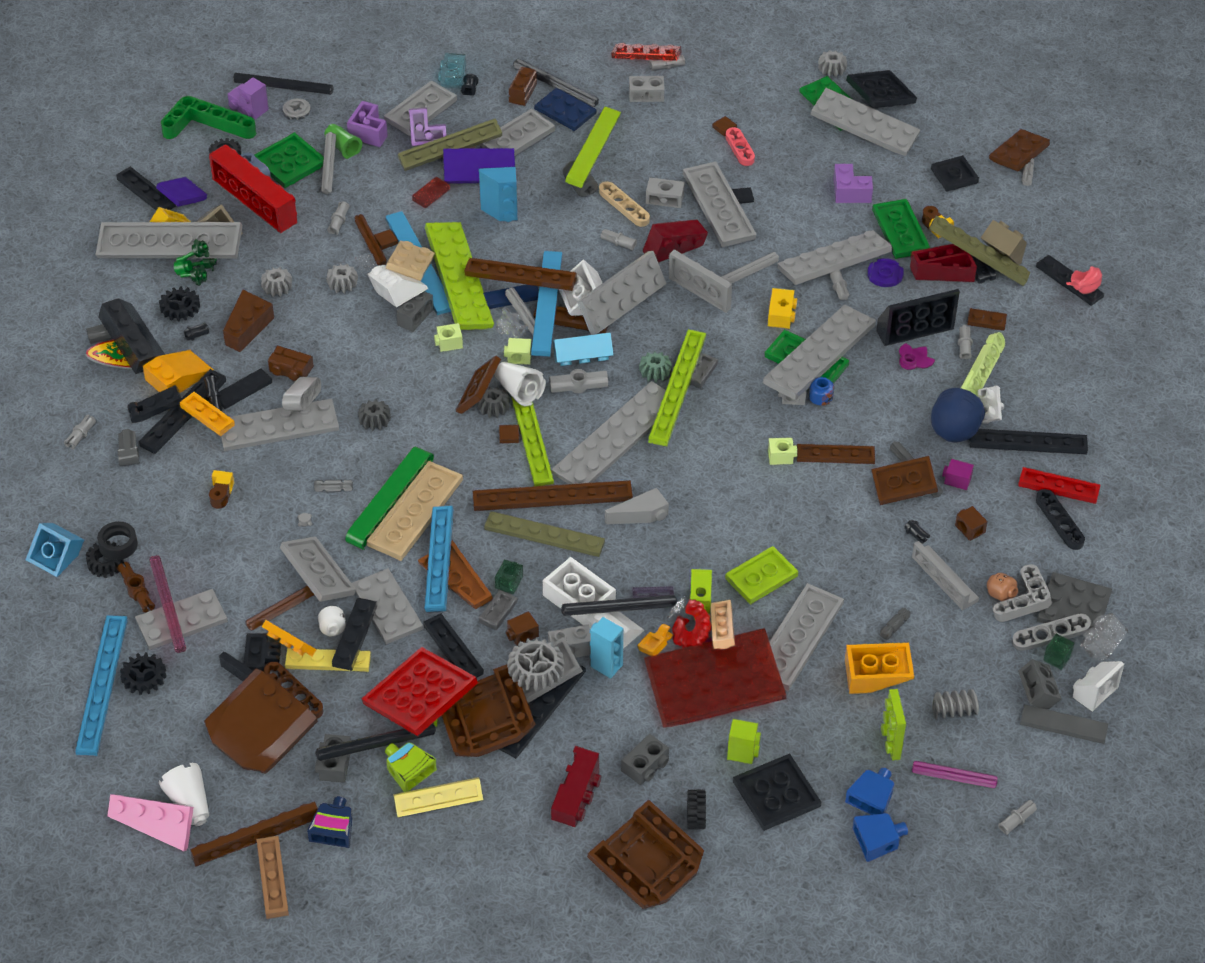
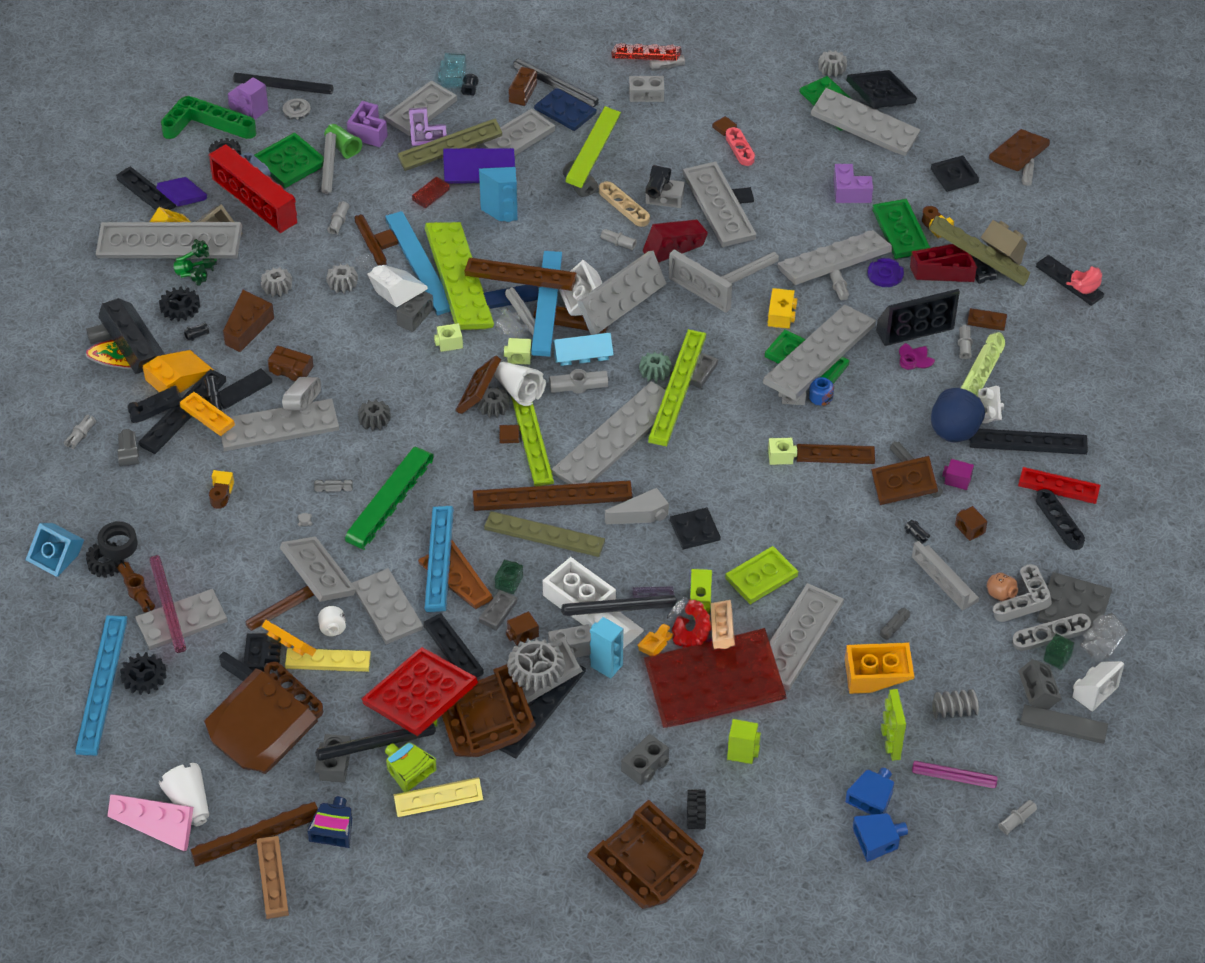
black plate [332,597,377,671] -> none
tan plate [367,461,463,561] -> none
tan plate [386,240,435,281] -> none
dark red wedge [551,746,602,827] -> none
black plate [733,753,821,831] -> none
none -> black piece [645,165,671,199]
none -> black plate [670,507,721,550]

